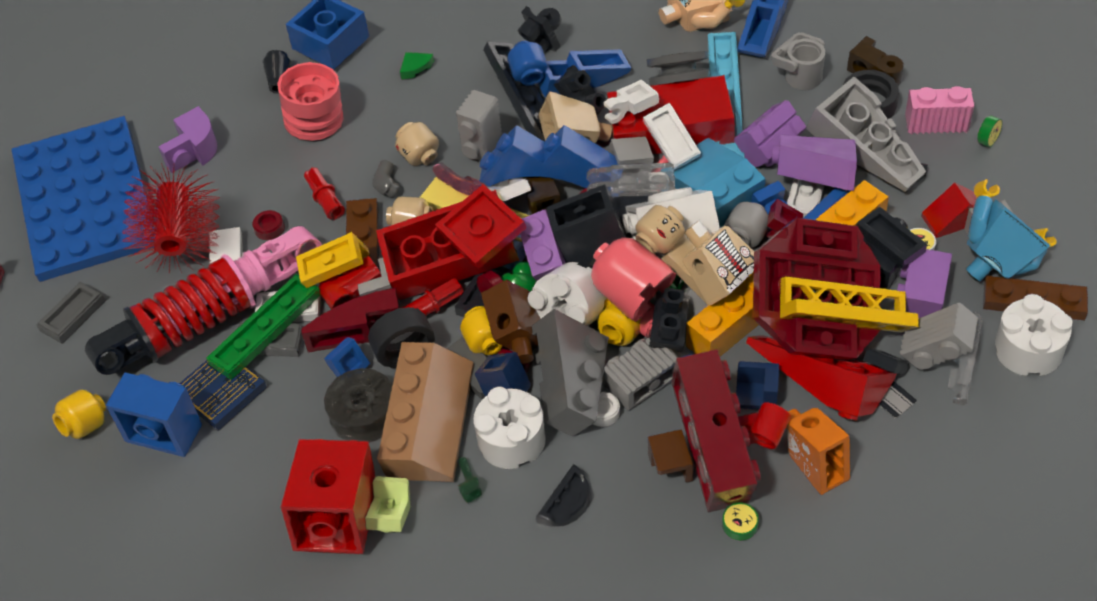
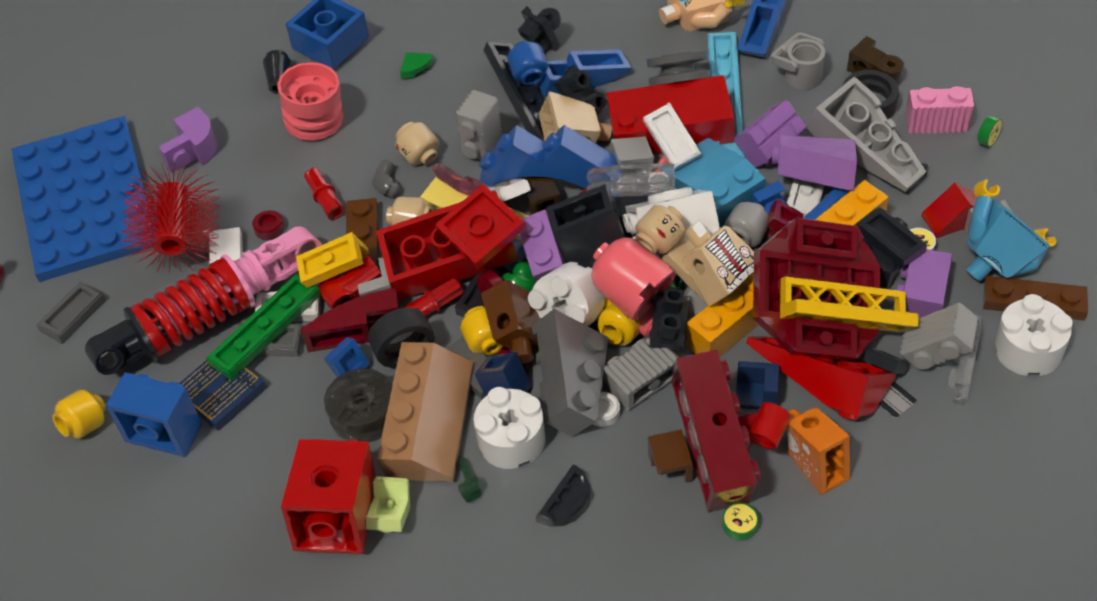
white plate [604,80,659,124] -> none

